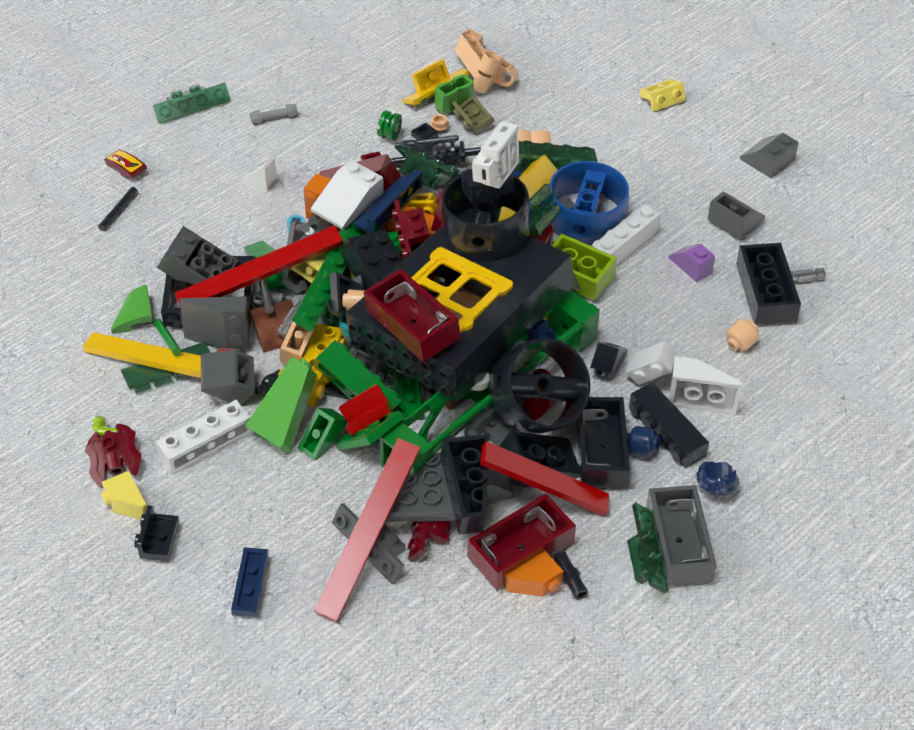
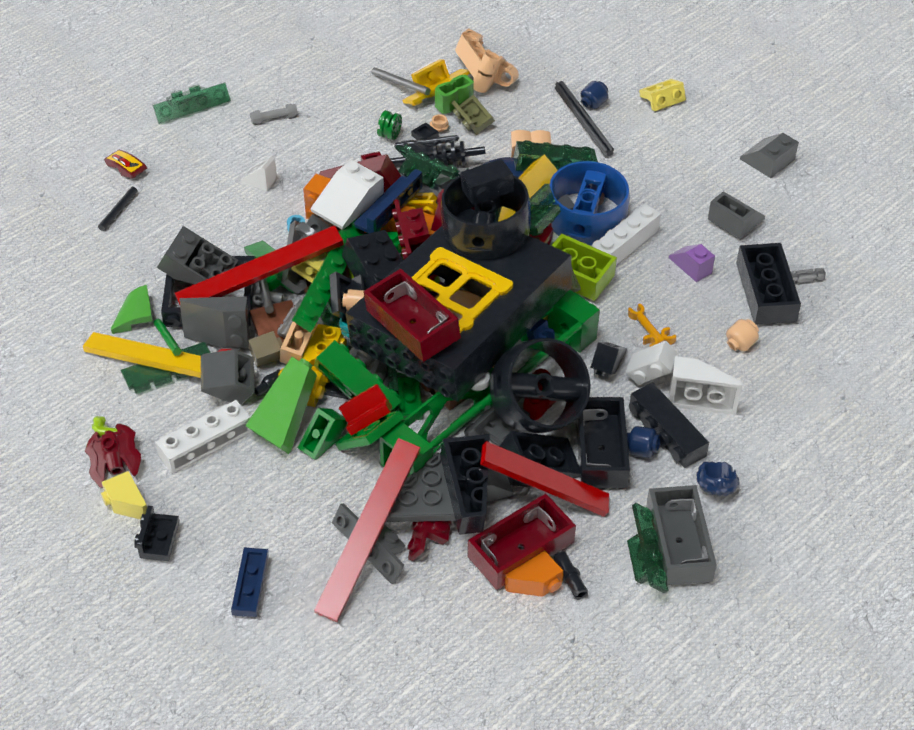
white piece [472,121,519,189] -> none
none -> dark tan brick [248,331,283,367]
none -> flat silver bar [371,67,431,95]
none -> black axle [555,81,614,157]
none -> dark blue head [580,81,609,109]
none -> light orange bar [628,303,676,347]

